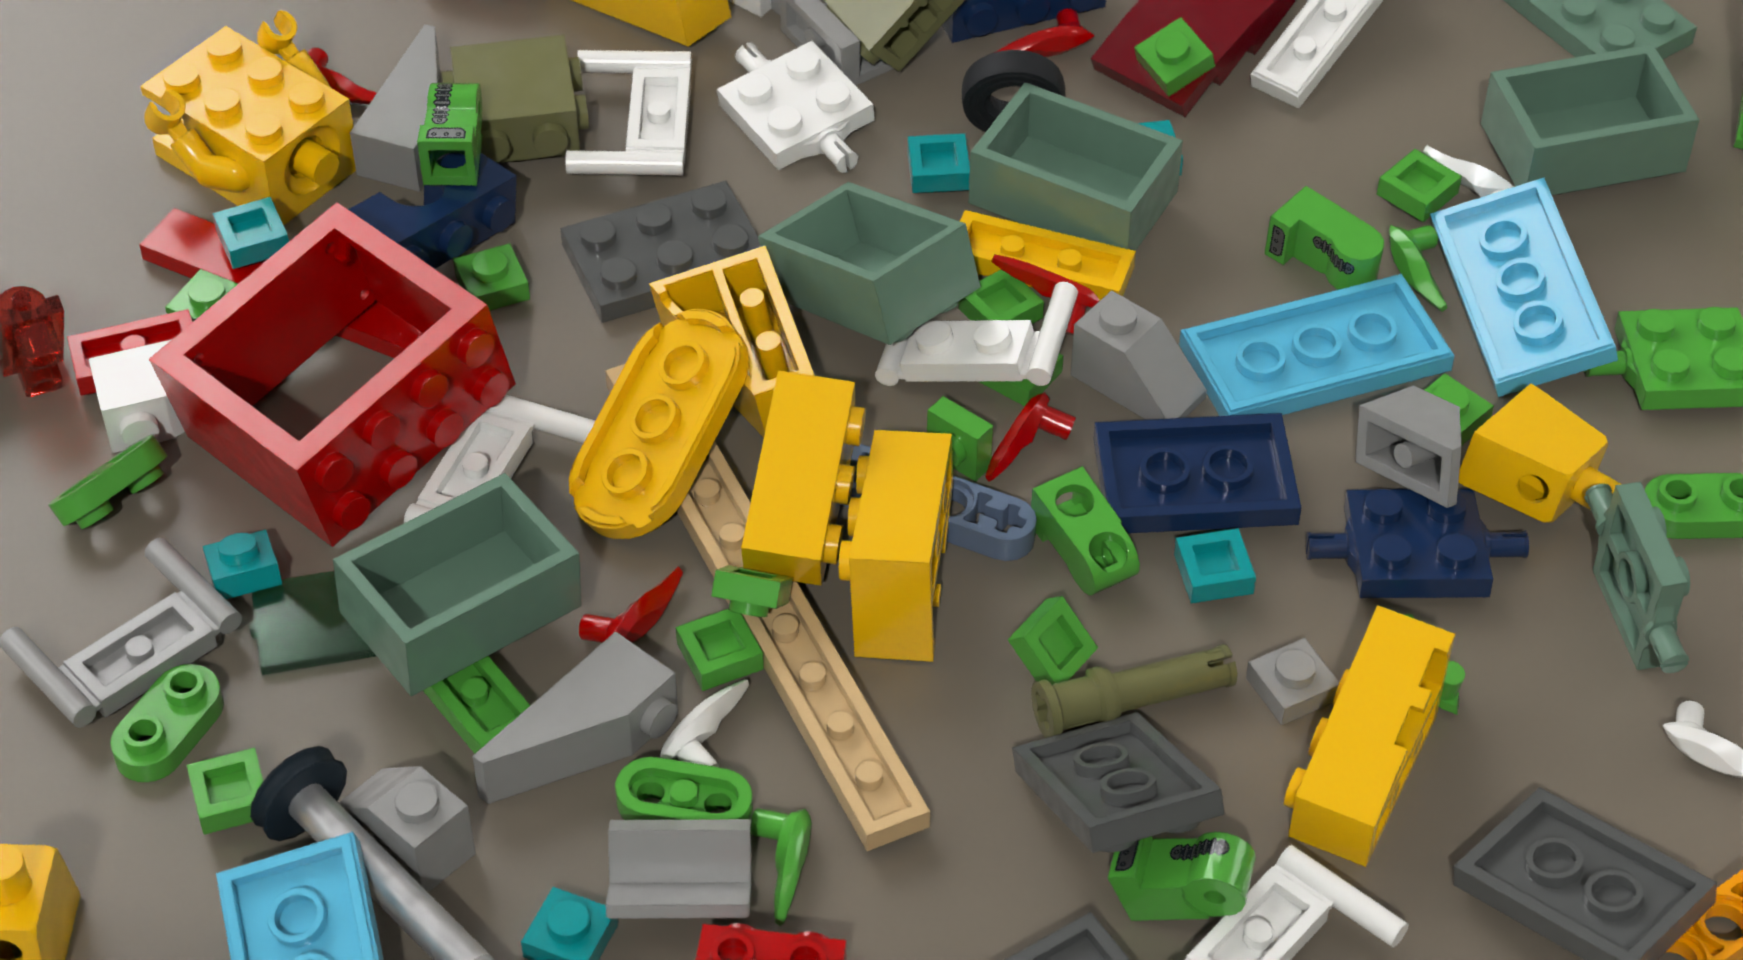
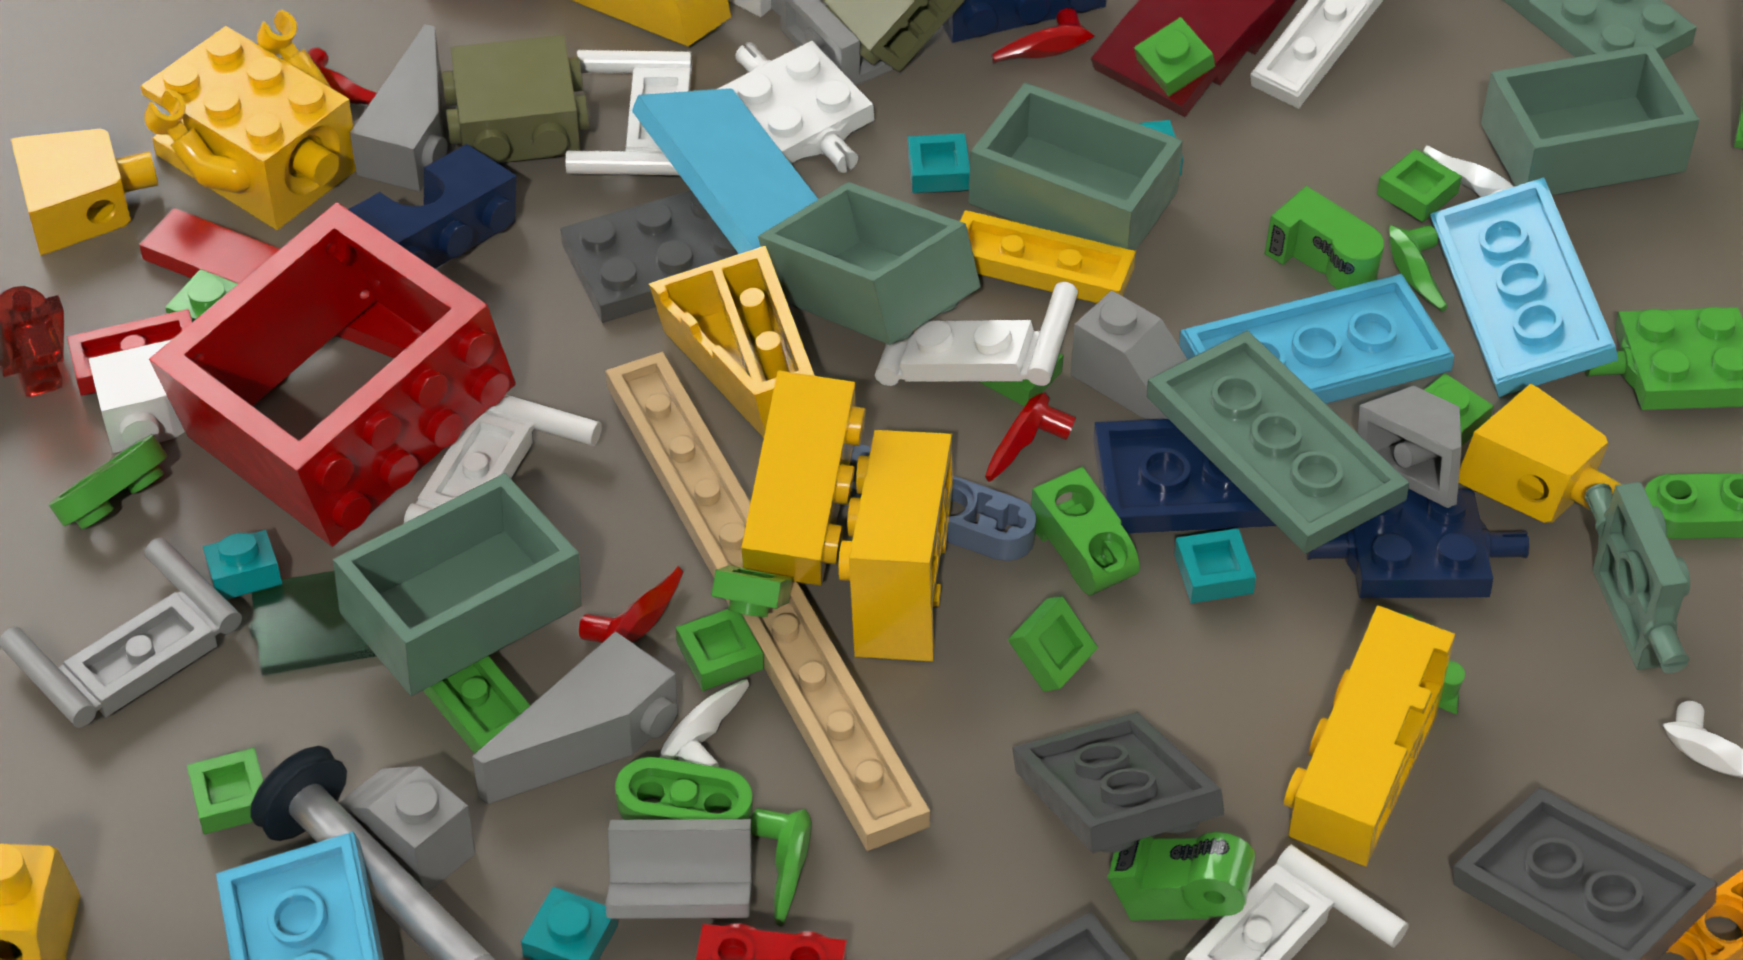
bright green plate [110,664,224,782] -> none
teal plate [212,197,289,269] -> none
bright green leg [417,83,483,186] -> none
bright green plate [453,243,530,311] -> none
yellow tile [569,309,749,539] -> none
bright green plate [927,396,993,482] -> none
bright green plate [958,269,1044,324] -> none
black tyre [962,50,1065,132] -> none
red bar [991,254,1100,336] -> none
olive pin [1031,644,1238,738] -> none
light grey plate [1246,638,1339,725] -> none
none -> yellow torso [11,129,158,255]
none -> medium azure tile [632,88,819,254]
none -> sand green plate [1146,330,1410,554]

